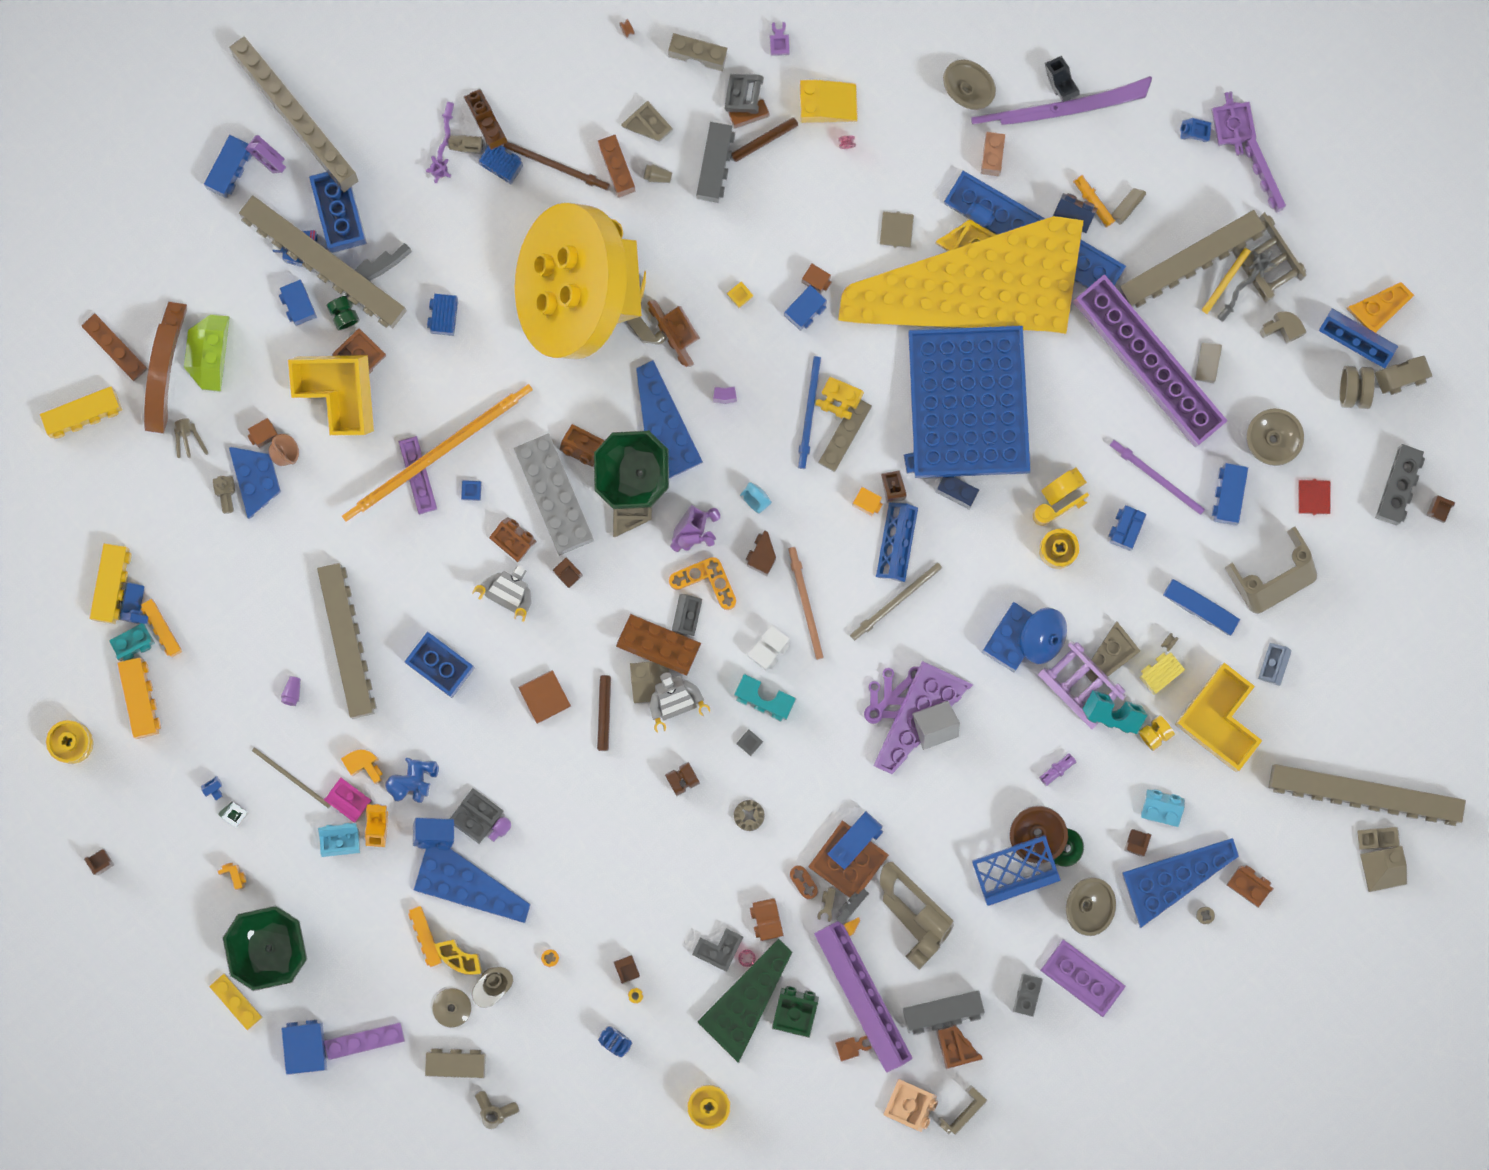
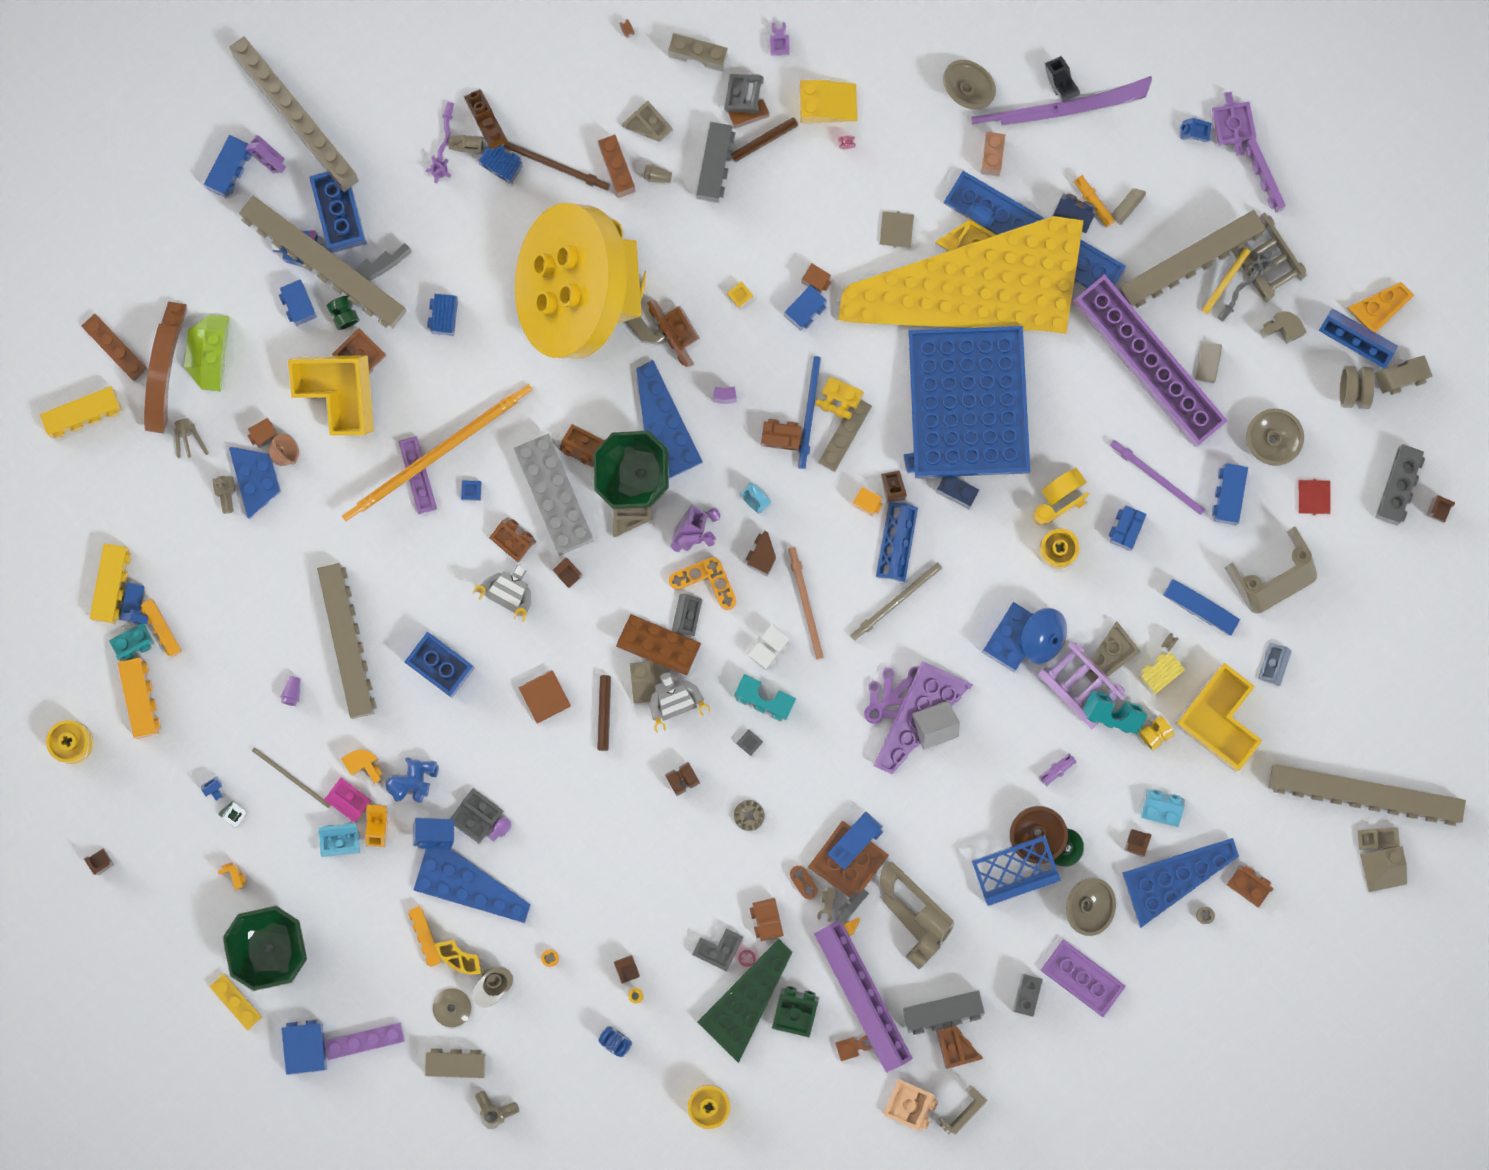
none -> dark orange brick [761,419,802,451]

